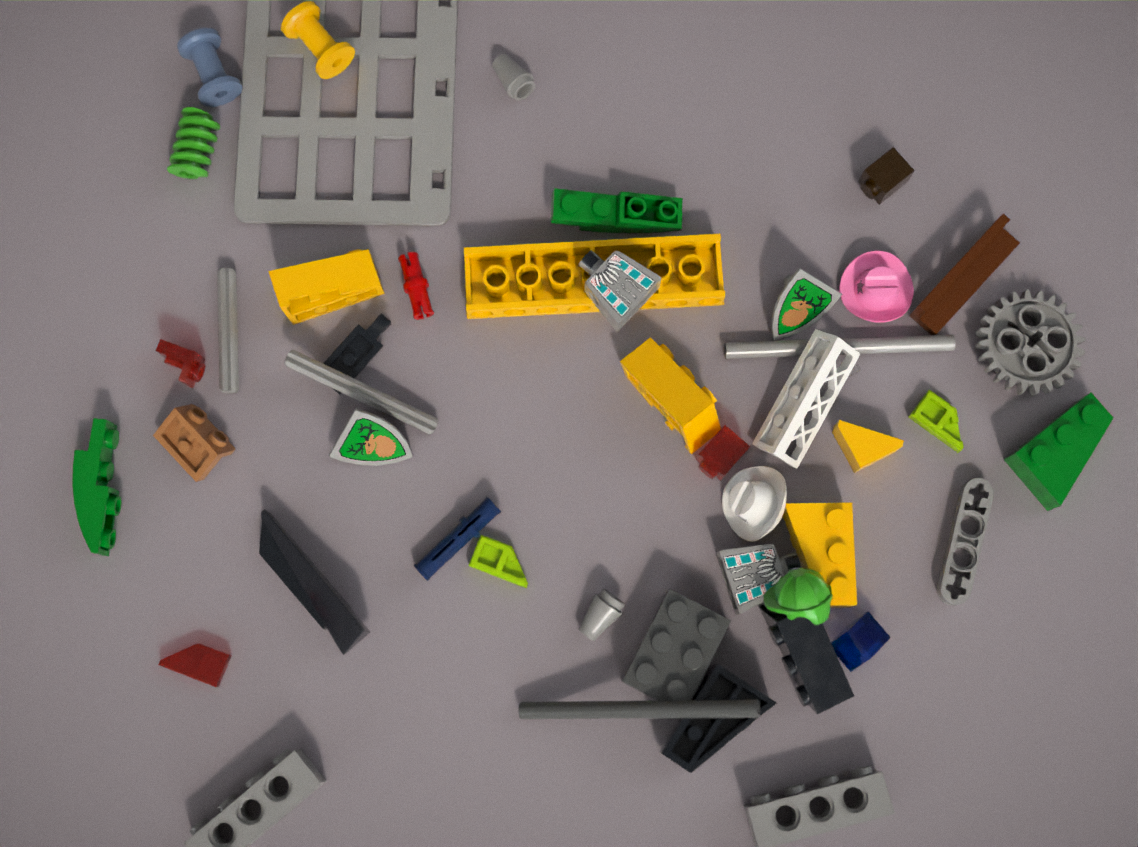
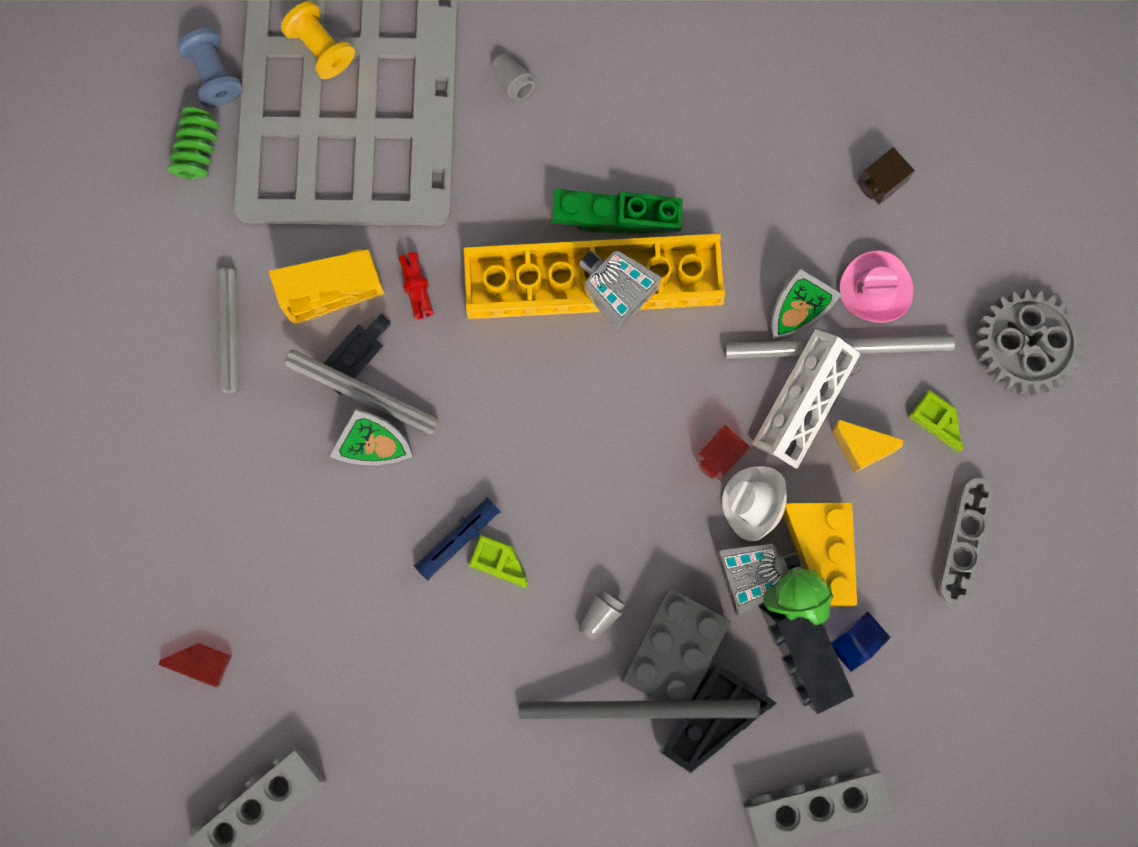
green slope [72,418,122,556] -> none
medium nougat bracket [153,404,235,482] -> none
clear red bracket [155,339,206,388] -> none
black wedge [259,509,370,655] -> none
yellow wedge [620,337,721,455] -> none
reddish brown fence [909,214,1020,335] -> none
green wedge [1004,392,1114,511] -> none

